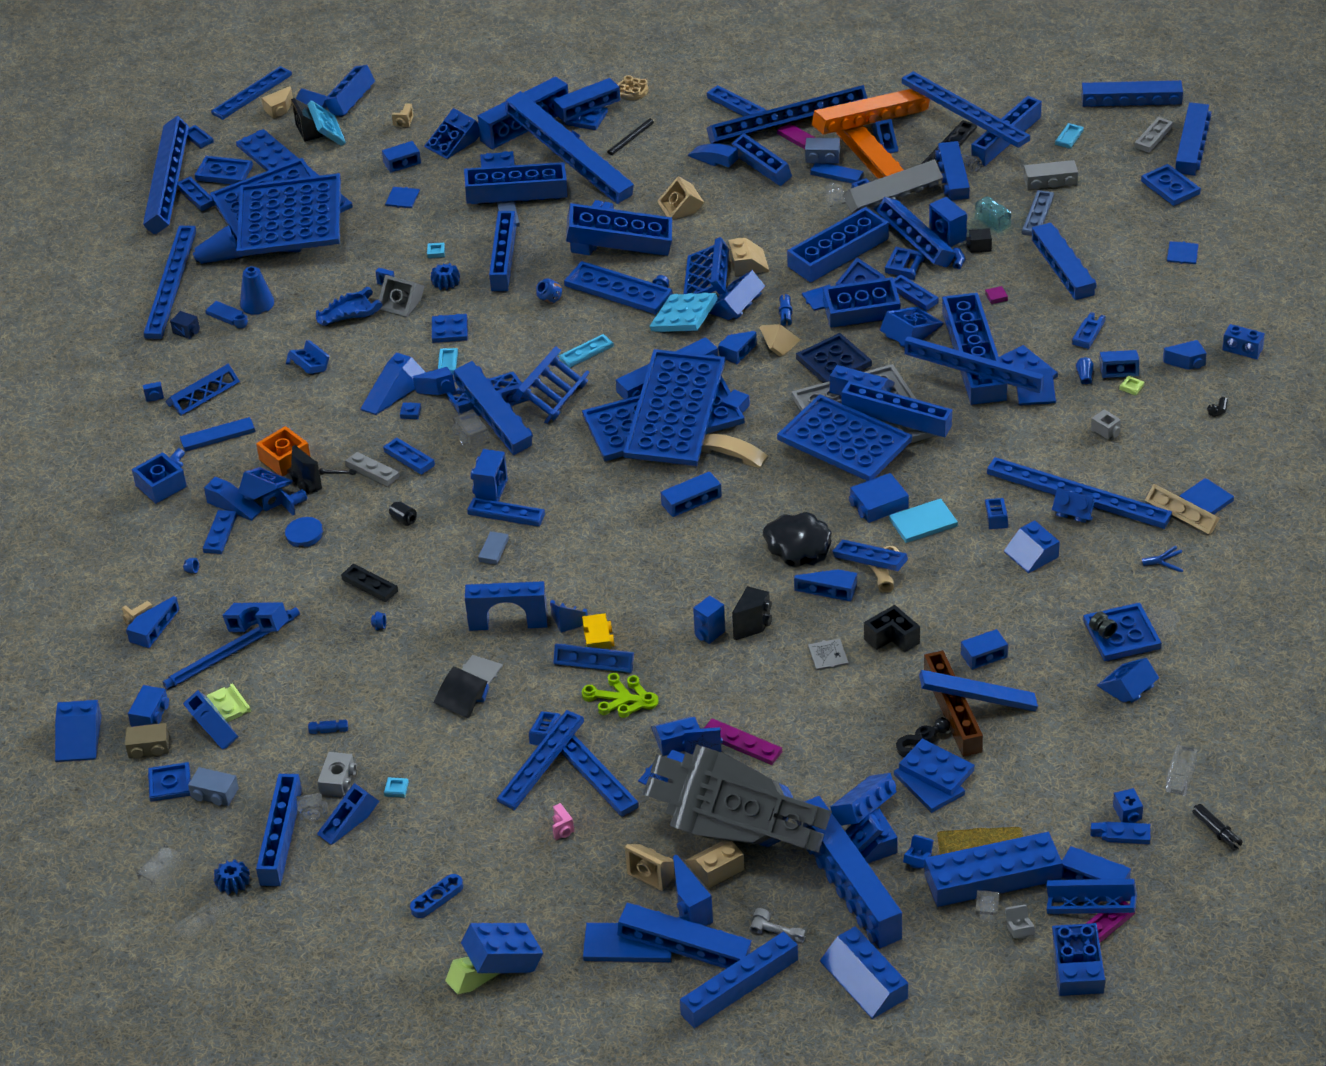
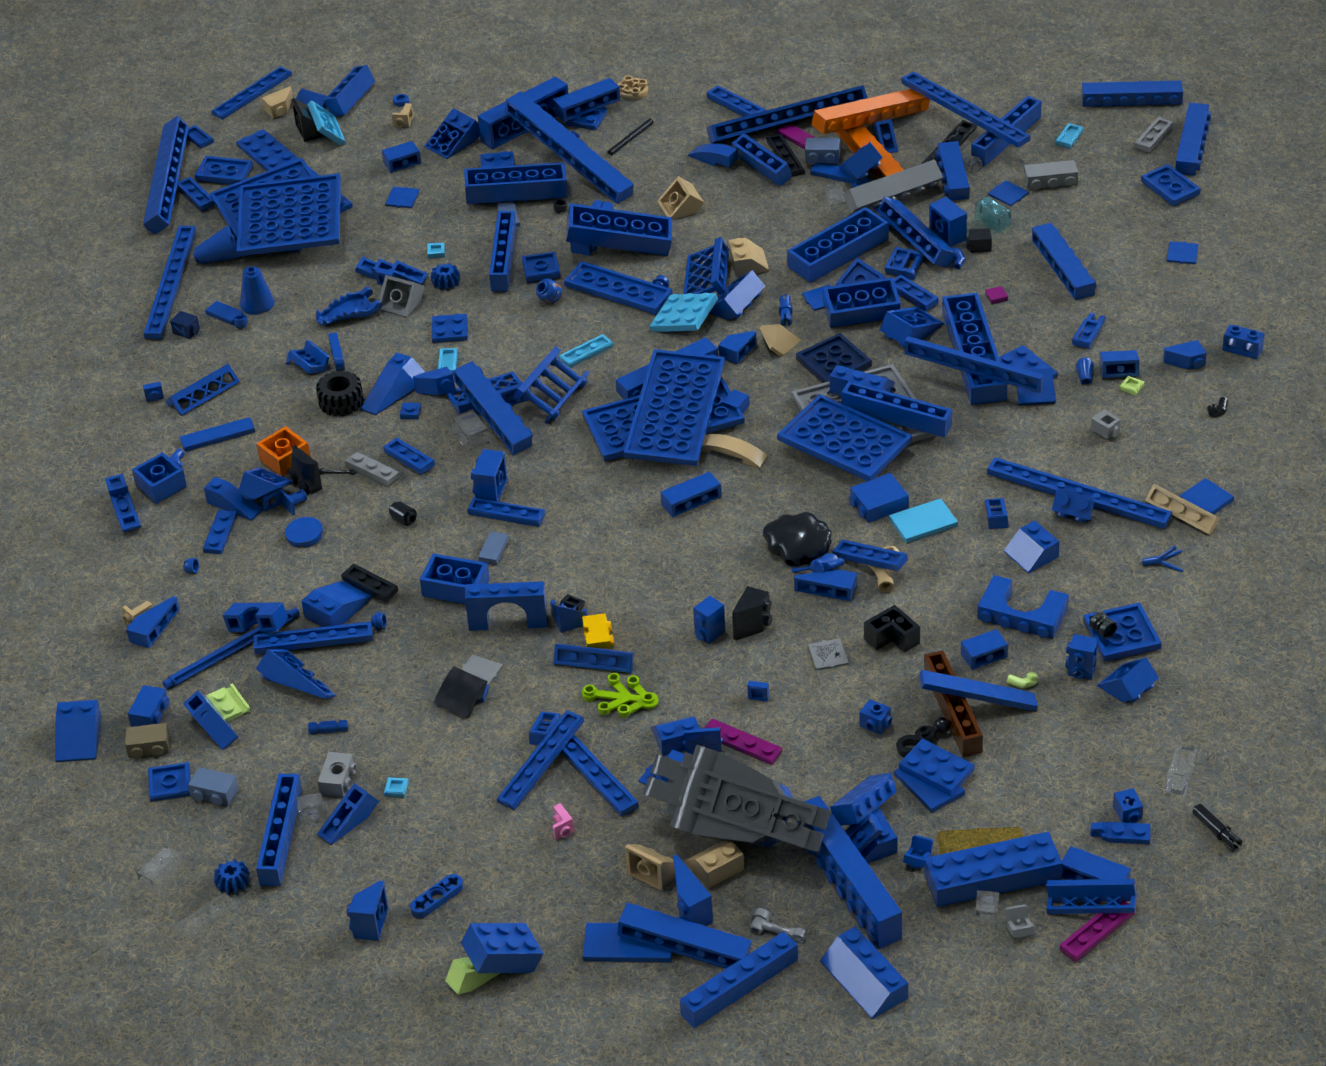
sand blue tile [1022,190,1054,236] -> none
blue slope [1052,923,1105,996] -> none
none -> blue slope [105,473,141,532]
none -> blue plate [254,621,373,654]
none -> blue wedge [256,649,335,698]
none -> blue slope [301,581,372,627]
none -> black tyre [316,371,364,417]
none -> blue beam [328,332,345,371]
none -> blue slope [346,881,389,941]
none -> blue slope [355,257,428,285]
none -> blue tile [393,94,409,107]
none -> blue brick [419,553,490,604]
none -> blue plate [521,251,561,282]
none -> black hinge [553,199,567,214]
none -> black plate [560,594,585,611]
none -> blue tile [747,680,769,702]
none -> black tile [766,134,805,177]
none -> blue piece [792,553,845,573]
none -> blue slope [839,142,883,181]
none -> blue brick [859,699,893,735]
none -> blue arch [977,575,1069,639]
none -> blue piece [988,180,1029,206]
none -> yellowish green arm [1007,672,1038,689]
none -> blue brick [1065,634,1098,680]

